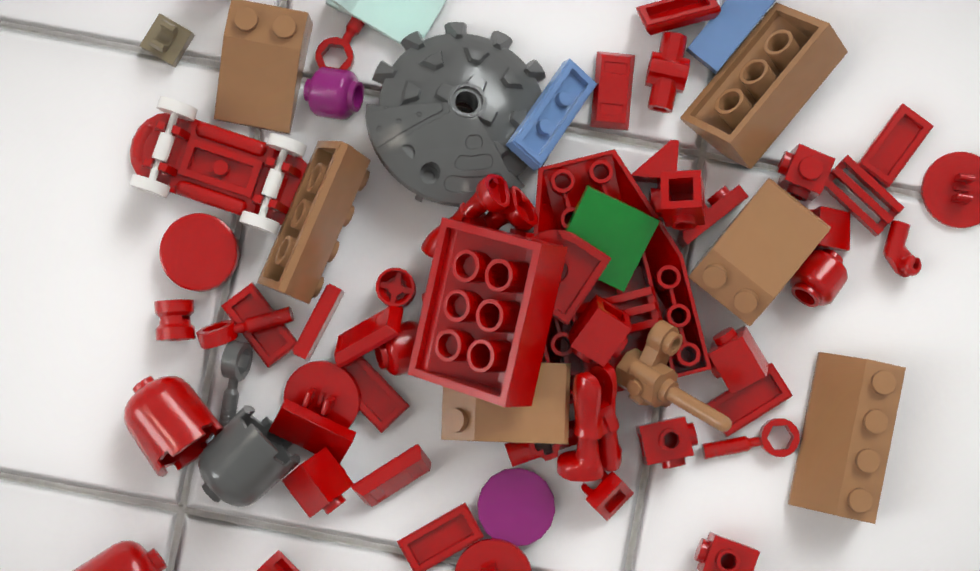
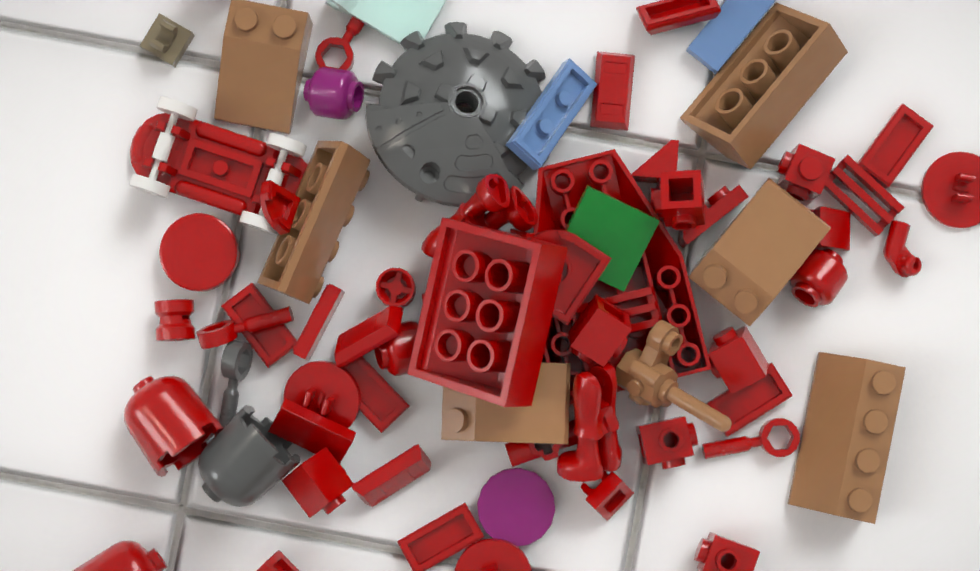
red axle [645,32,690,113] -> none
none -> red tile [260,180,301,235]

